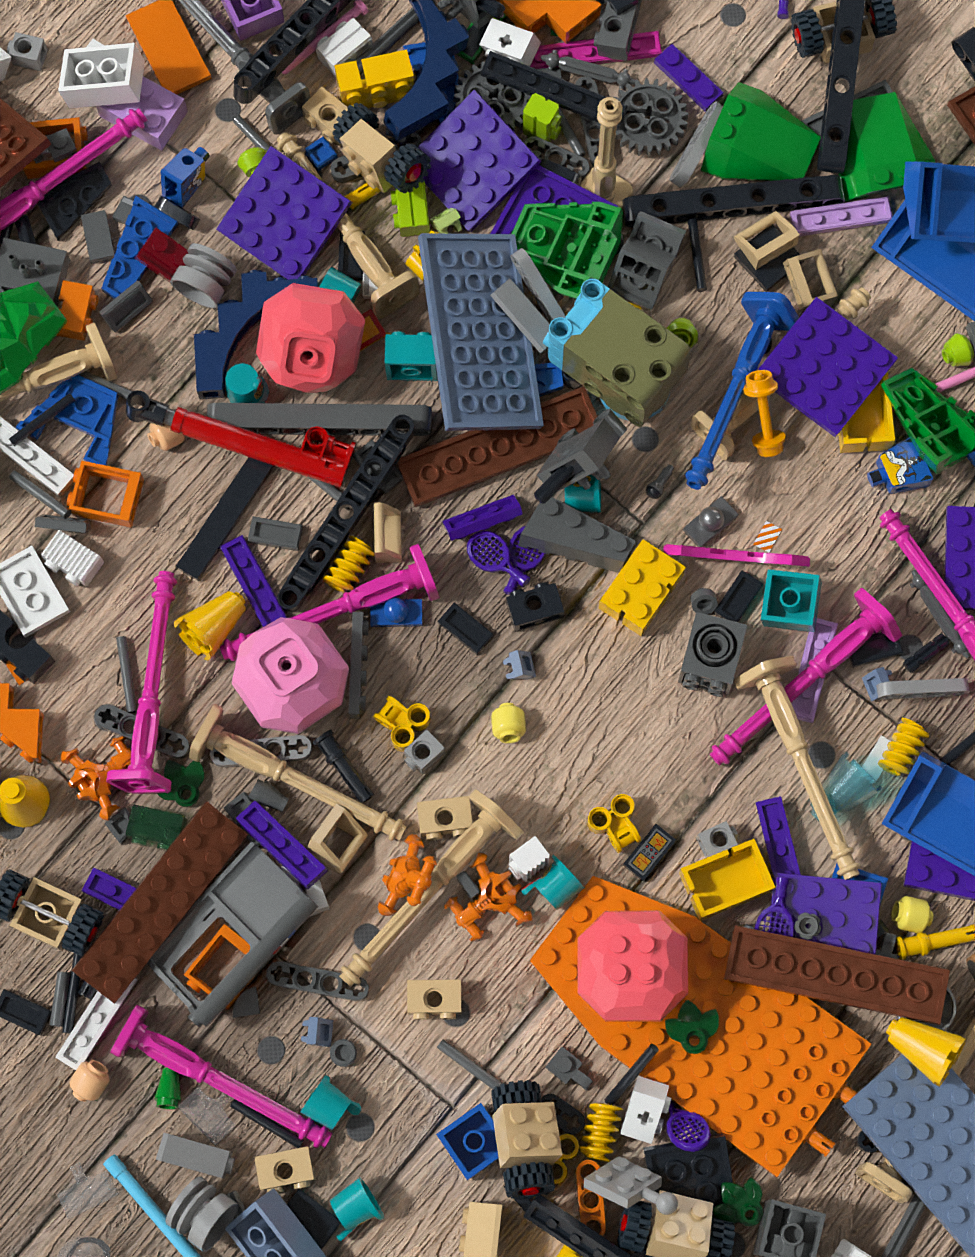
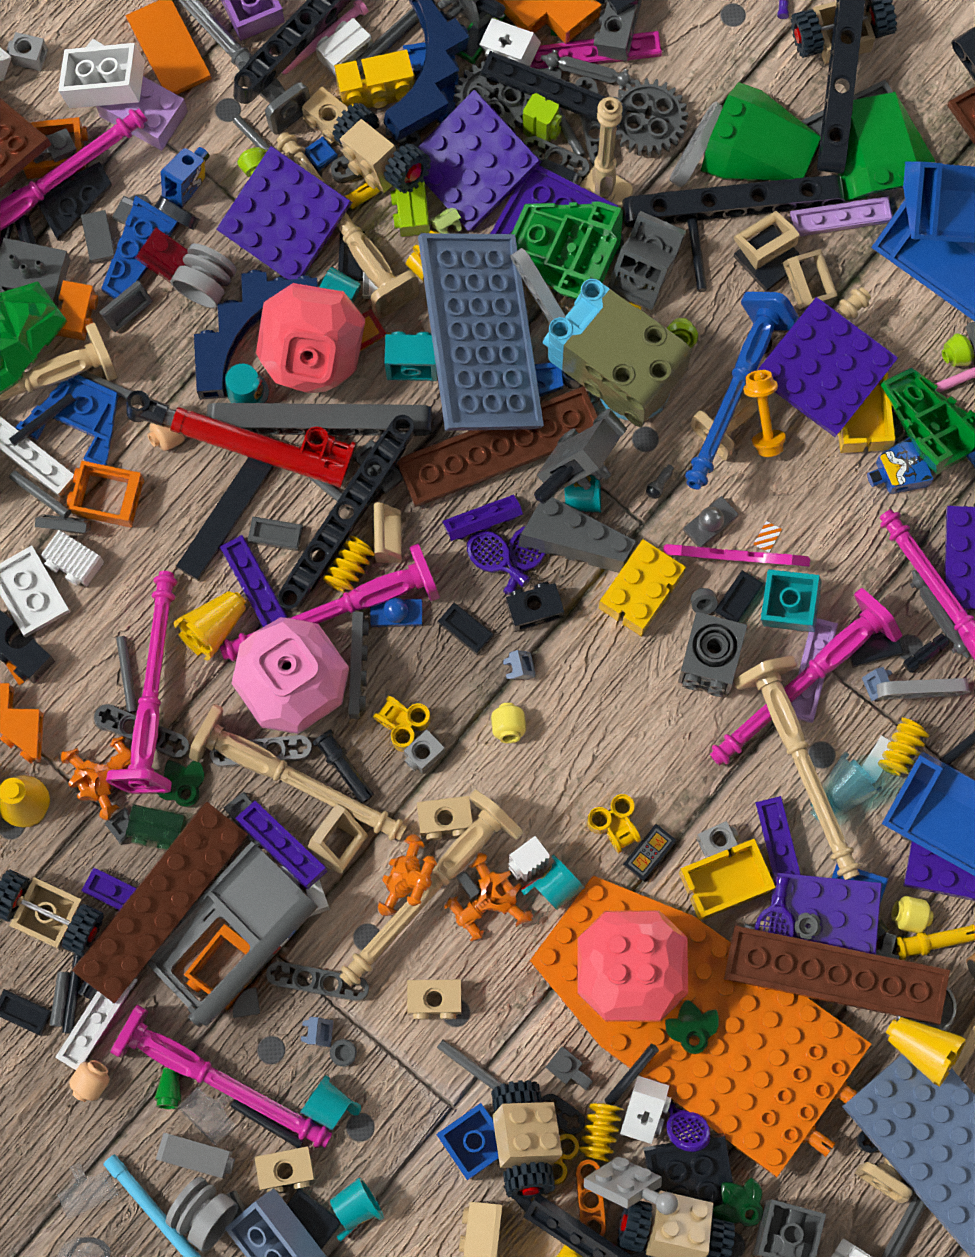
dark grey cone [249,779,289,812] -> none
light grey tile [490,278,550,353] -> none
dark purple plate [654,44,724,112] -> none

